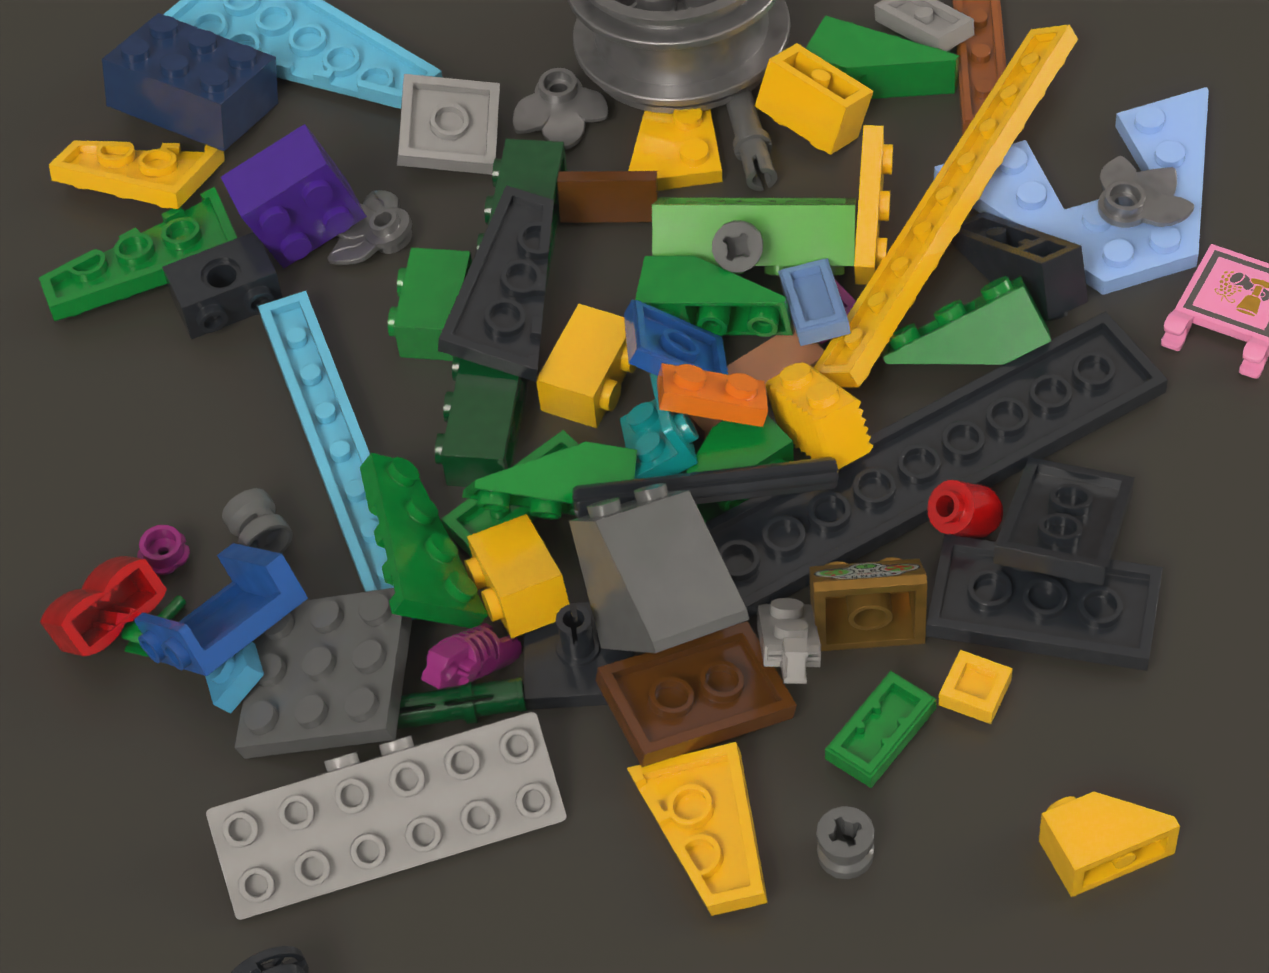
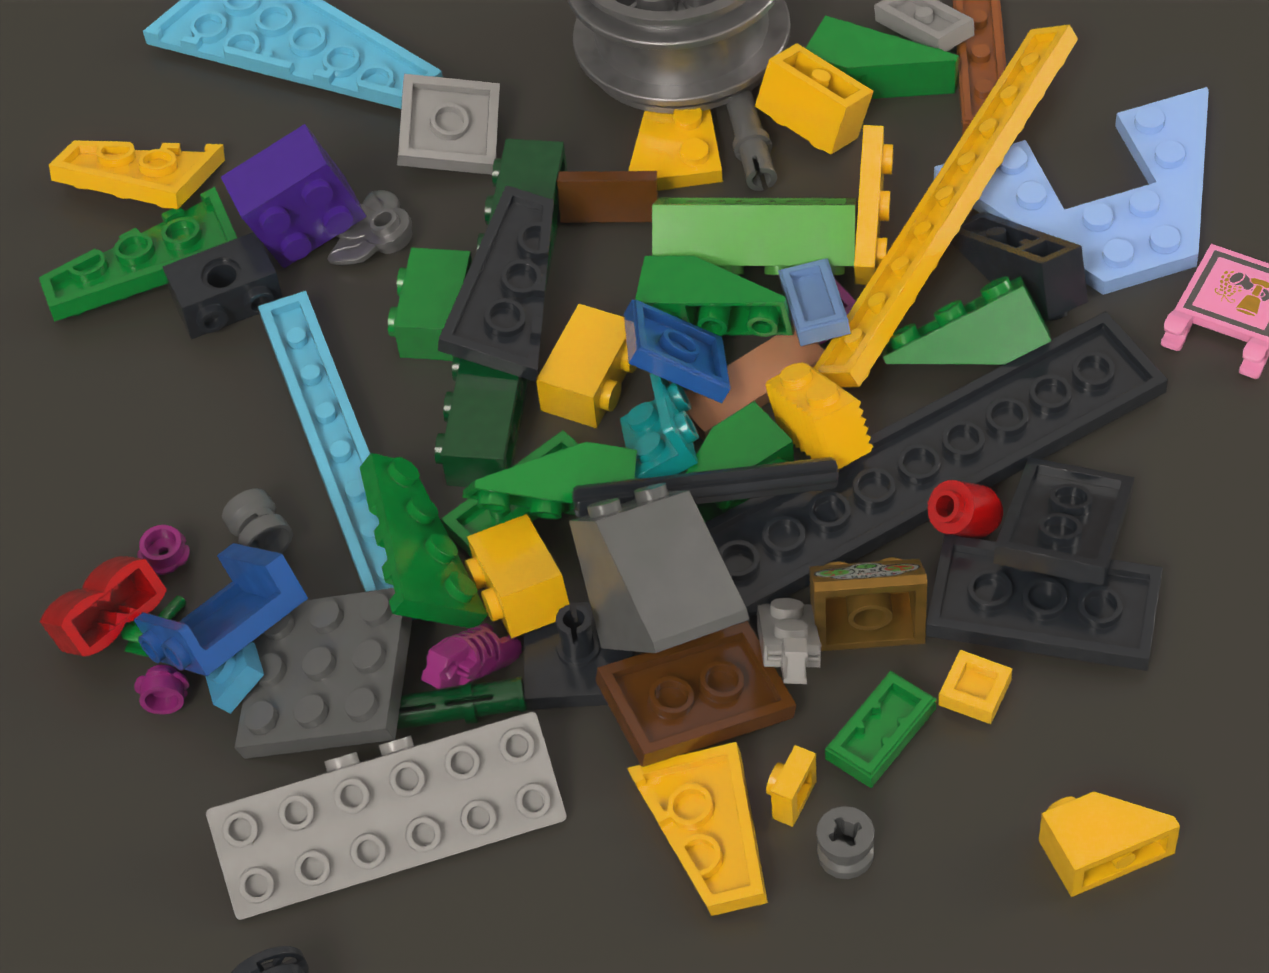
dark blue brick [102,13,278,151] -> none
flat silver plate [513,68,608,150] -> none
orange plate [657,363,768,427] -> none
dark grey wheel [712,220,763,272] -> none
flat silver plate [1098,156,1194,228] -> none
none -> magenta plate [134,665,189,714]
none -> yellow plate [766,745,817,827]

